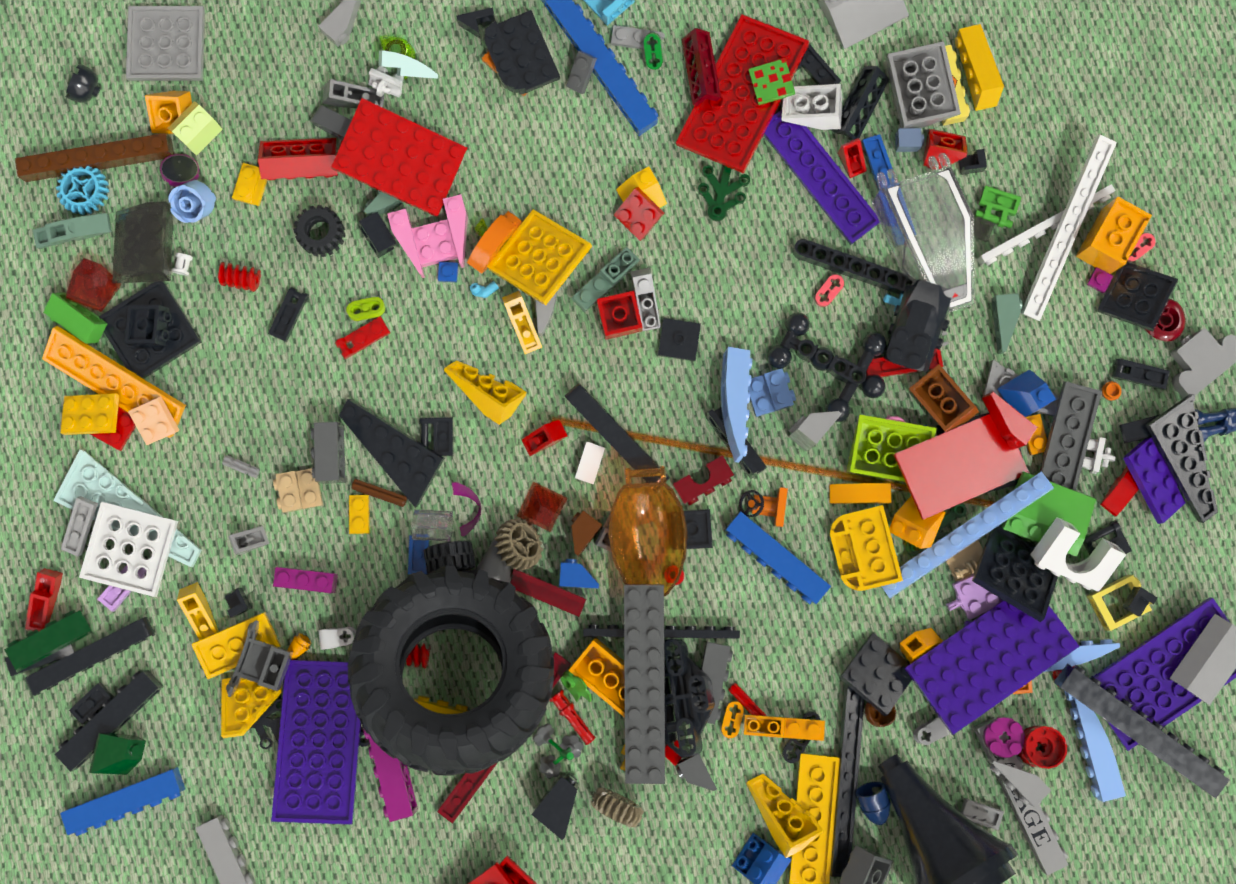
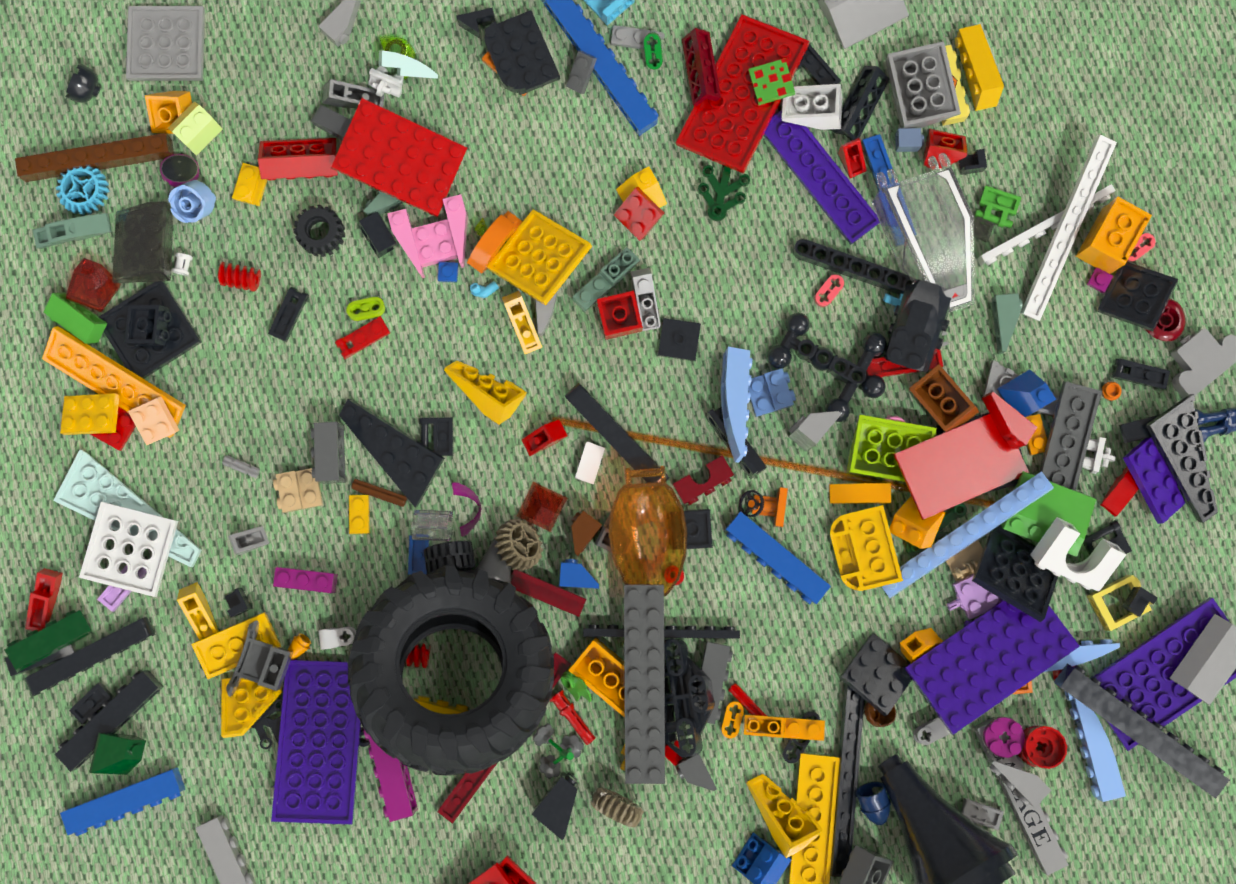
light grey plate [61,496,98,557] -> none

